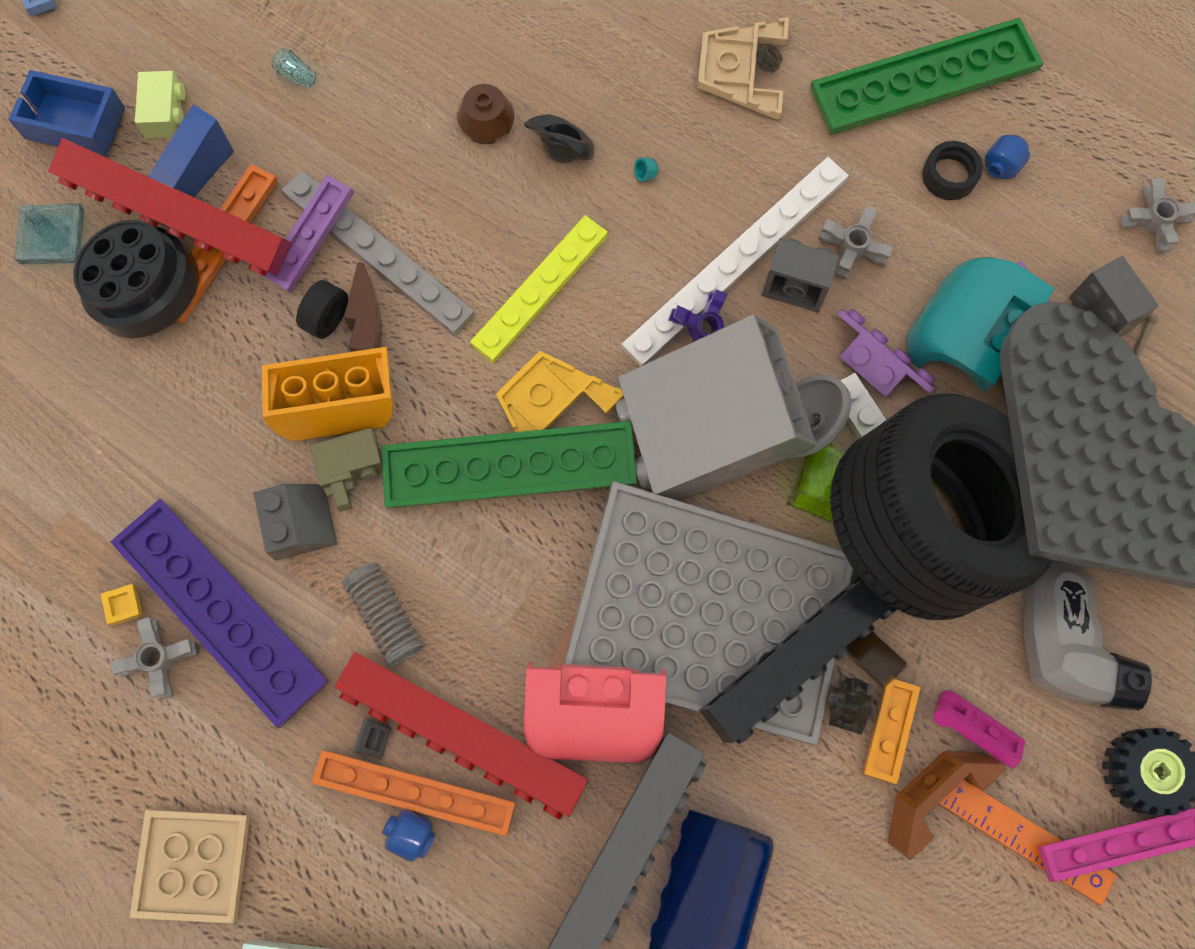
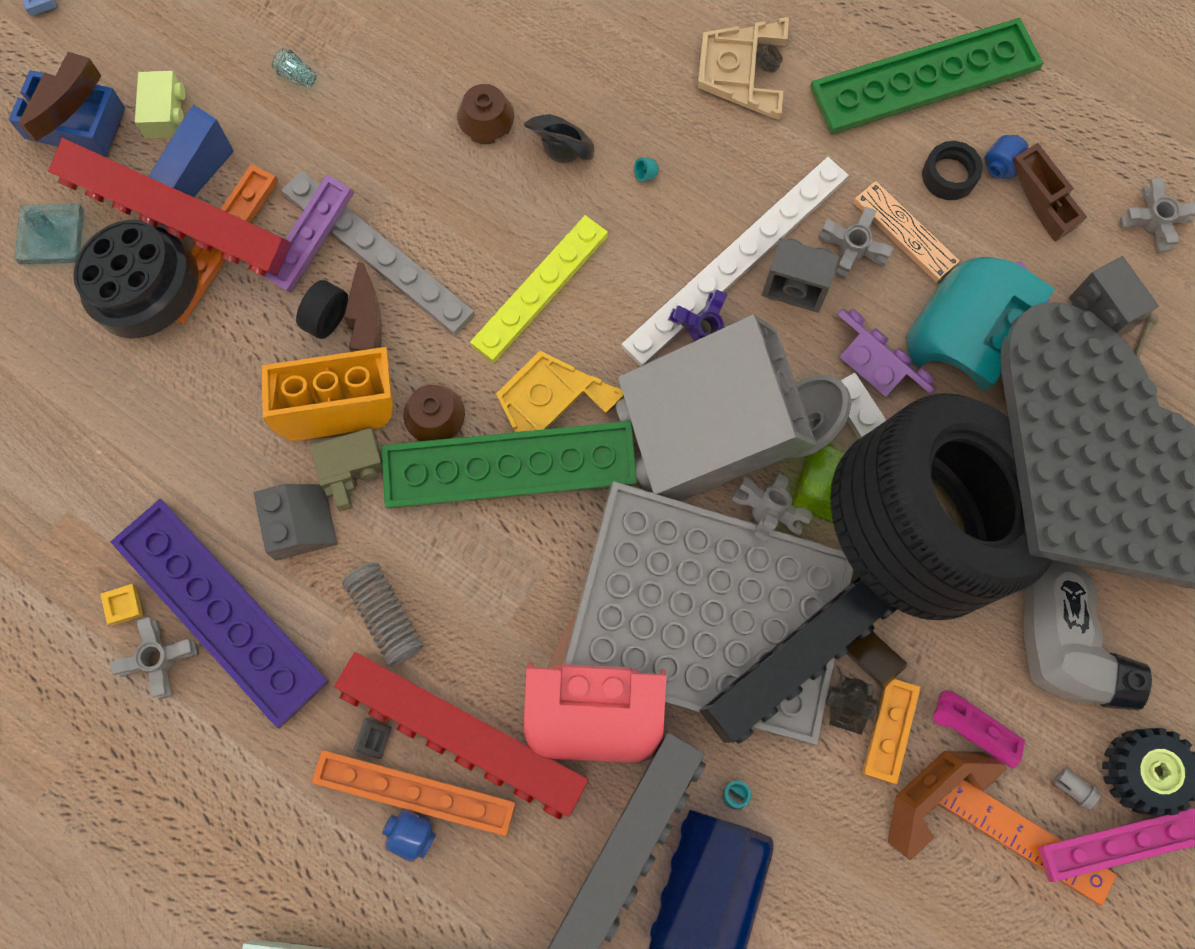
tan plate [129,810,250,924] -> none
none -> reddish brown slope [18,52,101,141]
none -> reddish brown cone [403,385,465,441]
none -> teal hinge [722,780,751,810]
none -> light grey pin [732,472,813,541]
none -> light nougat tile [853,181,960,283]
none -> reddish brown slope [1013,143,1087,241]
none -> light grey pin [1053,767,1101,810]

